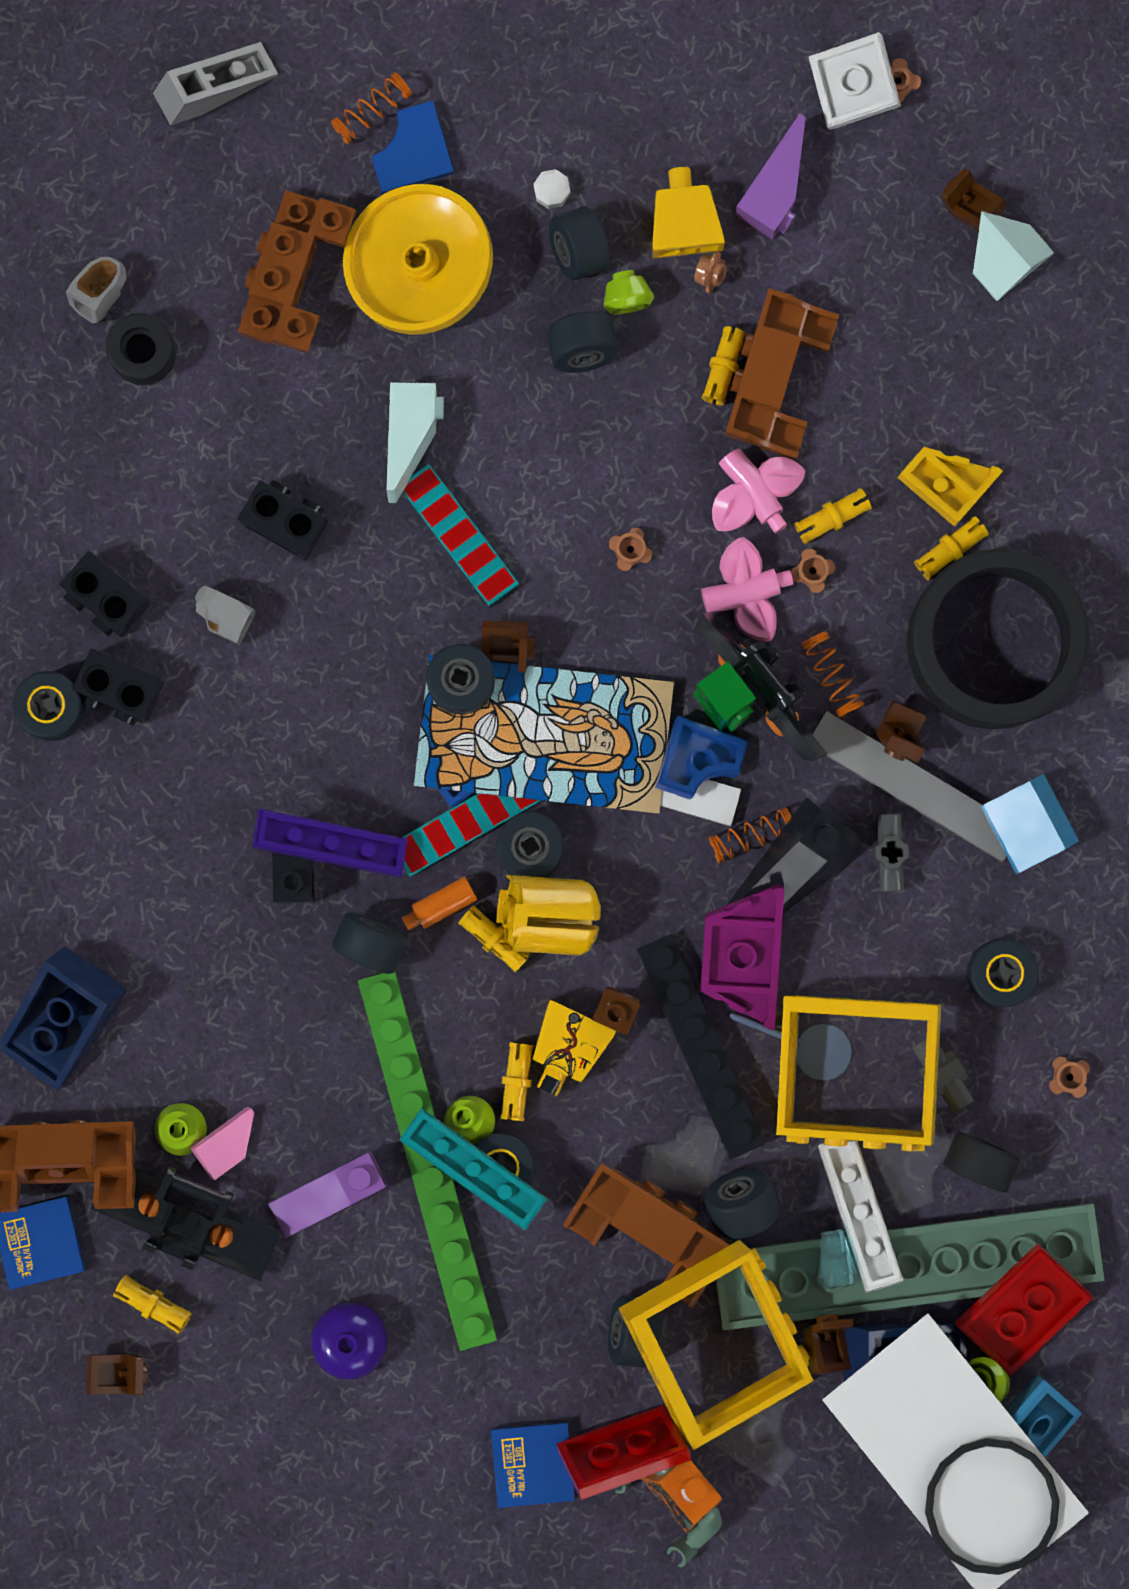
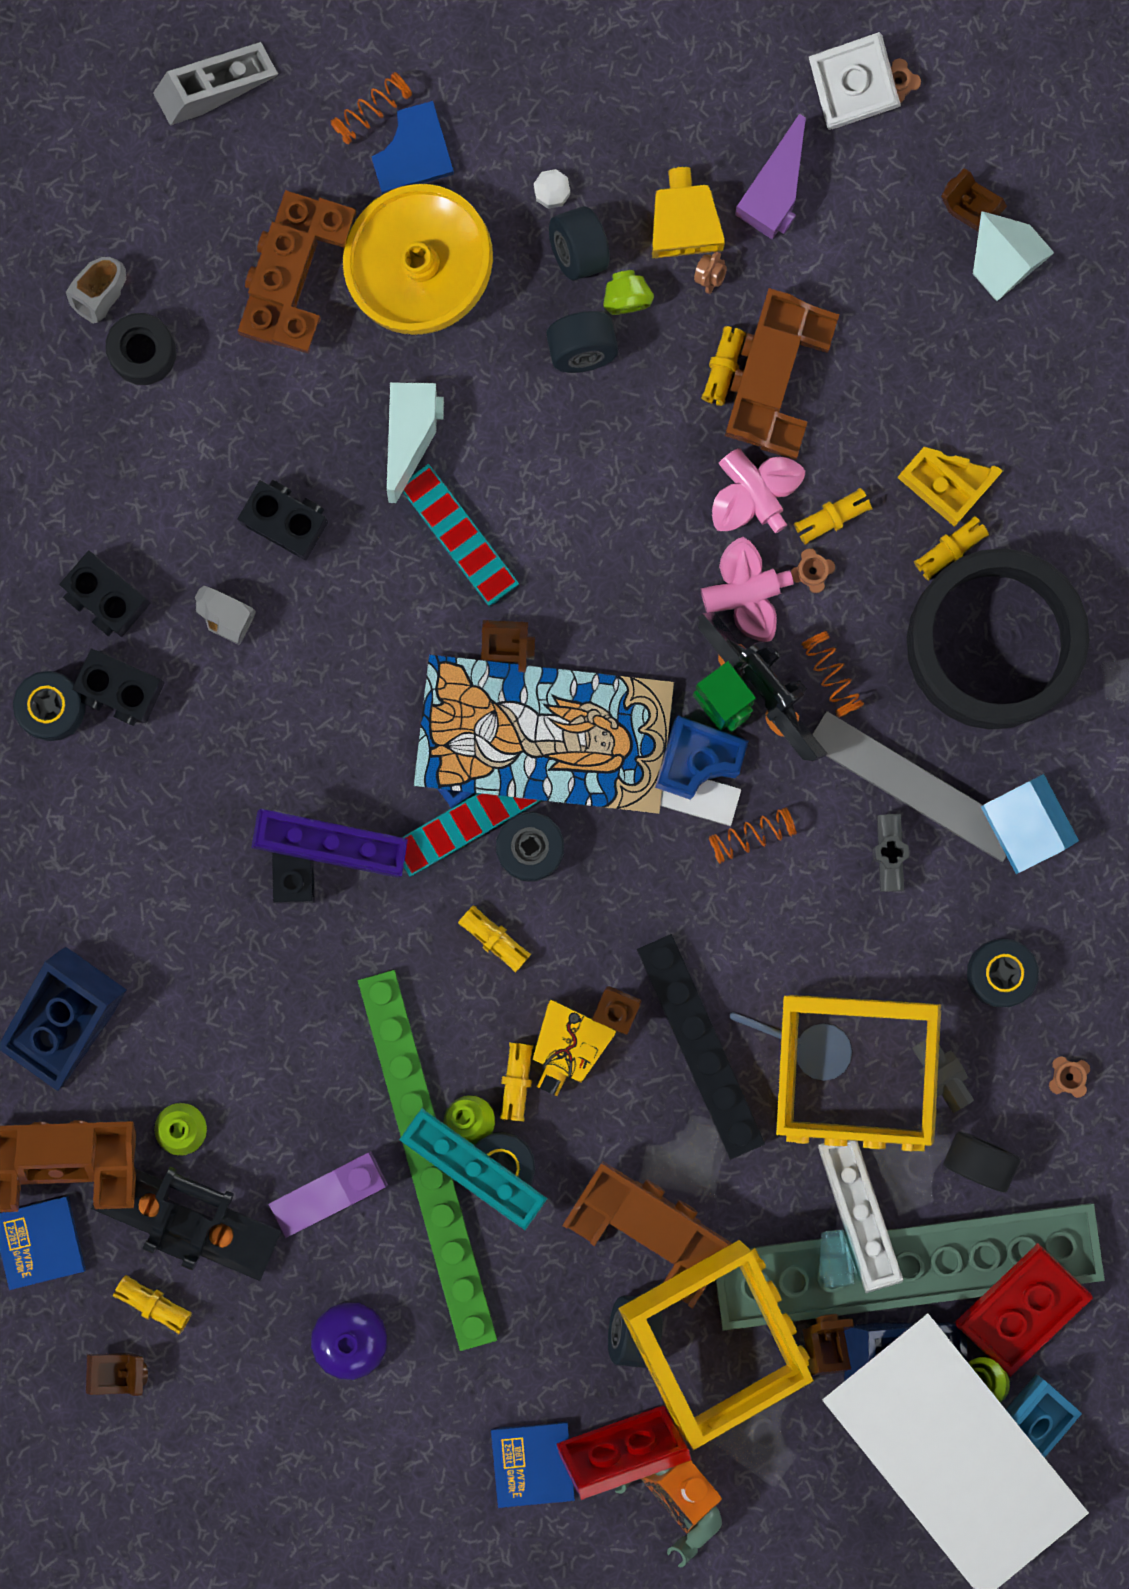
bright pink tile [191,1107,254,1181] -> none
black wheel [332,912,408,974] -> none
orange cylinder [402,876,478,930] -> none
black wheel [426,643,495,715] -> none
yellow cylinder [496,875,601,955] -> none
nougat plate [609,528,652,571] -> none
magenta wing [701,884,785,1030] -> none
black wheel [704,1169,779,1239] -> none
black wedge [727,797,865,914] -> none
reddish brown bracket [876,701,926,762] -> none
black piece [925,1438,1060,1575] -> none

